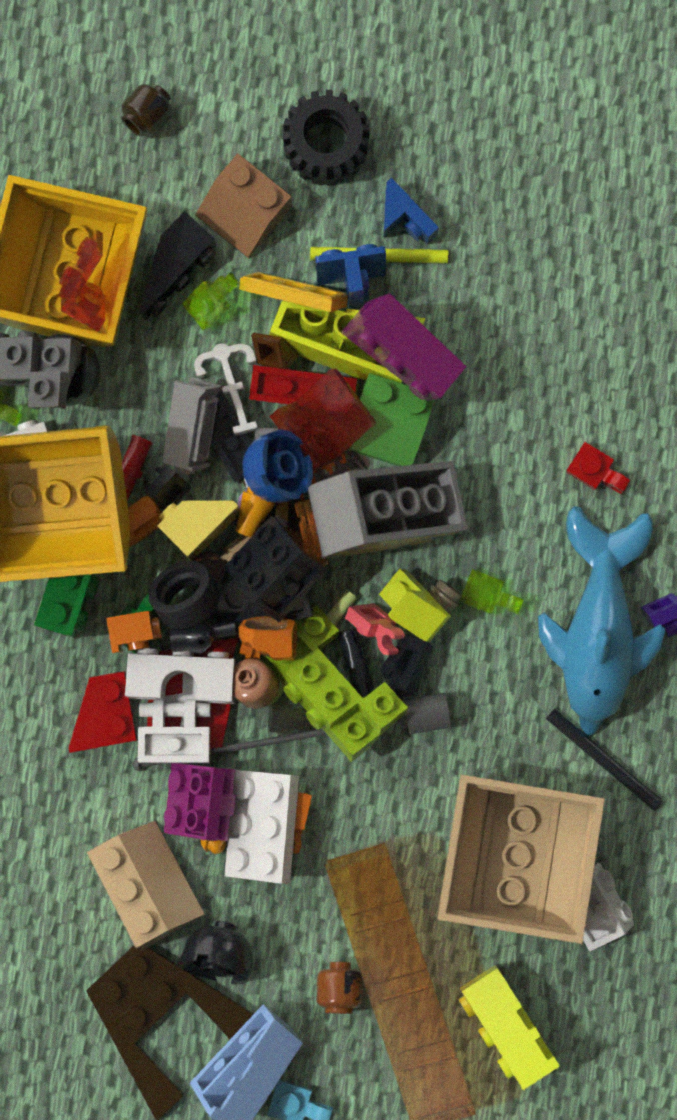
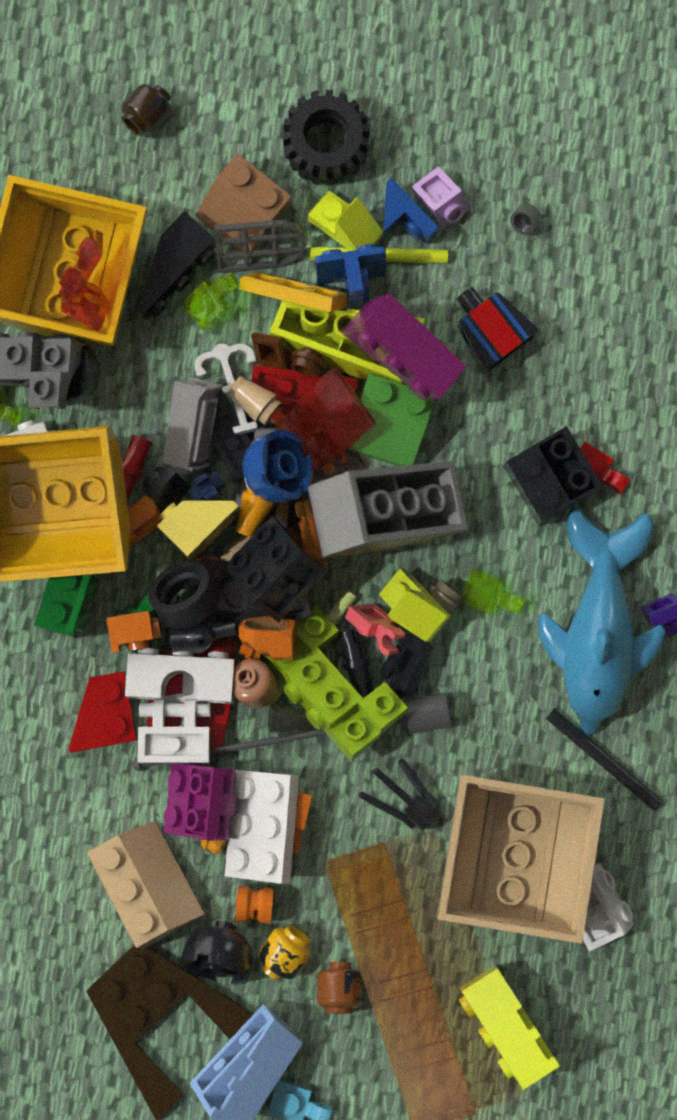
none -> dark blue plate [187,472,225,501]
none -> dark grey window [214,220,306,273]
none -> tan cone [228,376,282,425]
none -> orange wheel [235,886,274,924]
none -> yellow head [259,925,311,980]
none -> reddish brown plate [291,347,325,377]
none -> neon yellow slope [308,191,384,251]
none -> black plant [359,759,441,831]
none -> lavender bracket [411,166,469,230]
none -> torso [456,287,539,375]
none -> black slope [503,426,603,526]
none -> flat silver hinge [510,204,541,235]

